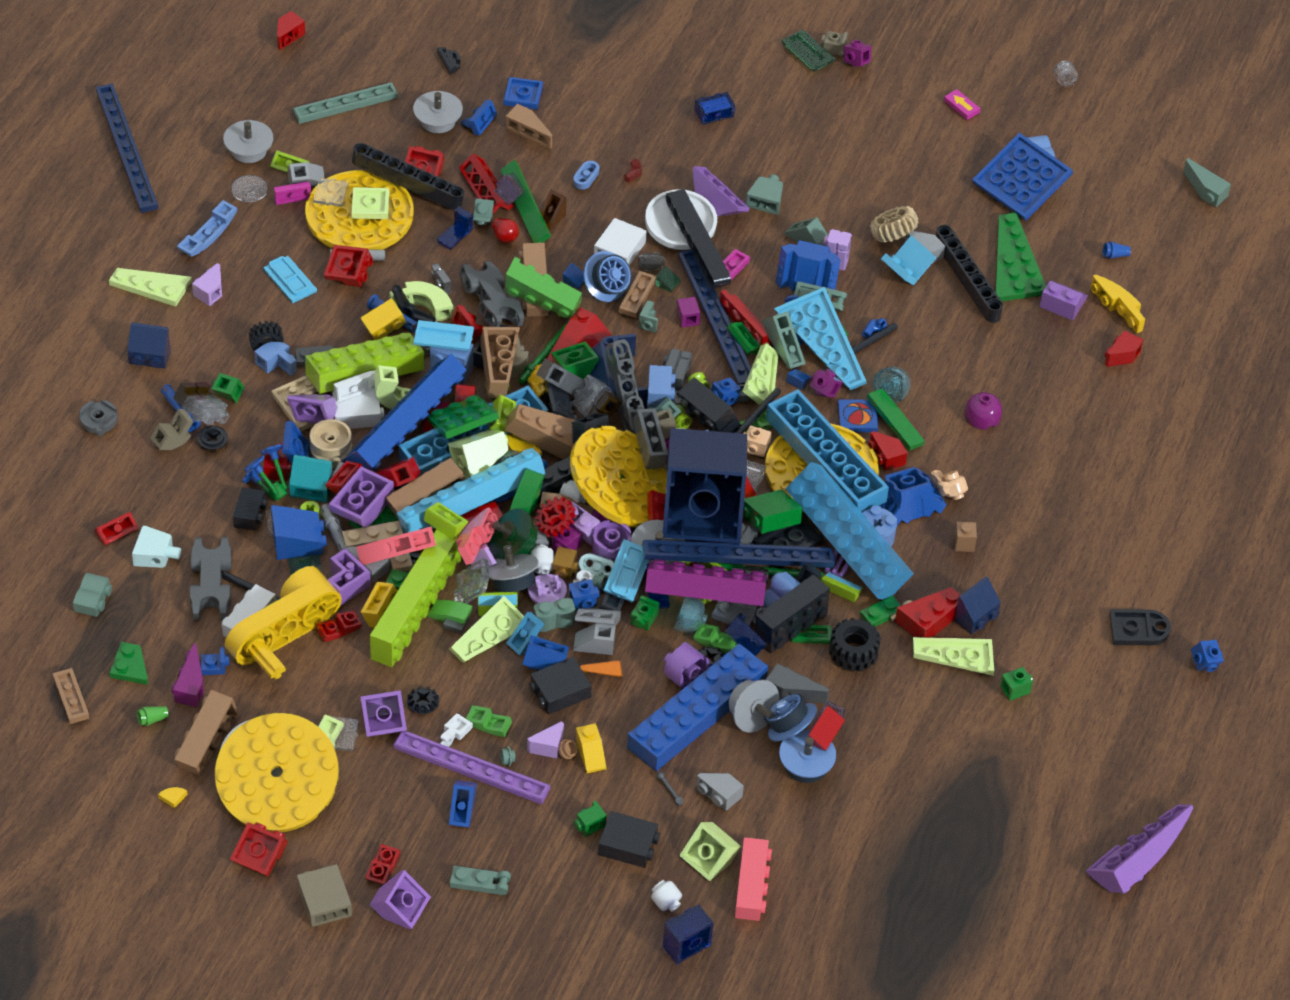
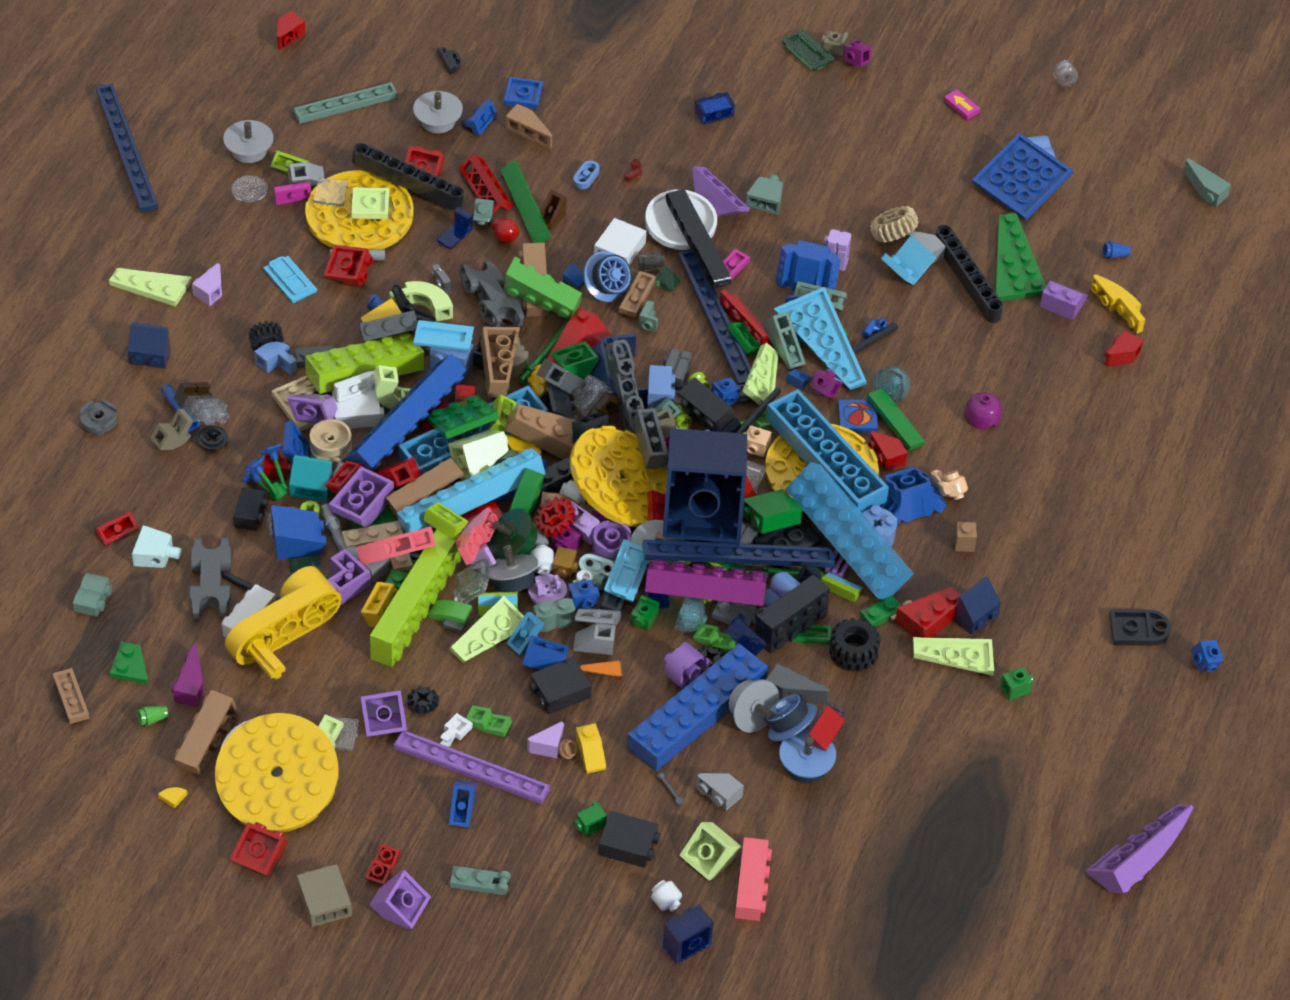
medium blue slope [177,200,237,256] -> none
blue bracket [201,647,229,675] -> none
green brick [212,373,245,403] -> none
red slope [316,610,362,642] -> none
red tile [450,305,485,343] -> none
clear purple slope [494,172,525,205] -> none
sand green plate [500,746,515,766] -> none
magenta brick [676,297,700,328] -> none
sand green slope [784,217,828,245] -> none
none -> dark grey brick [359,311,418,342]

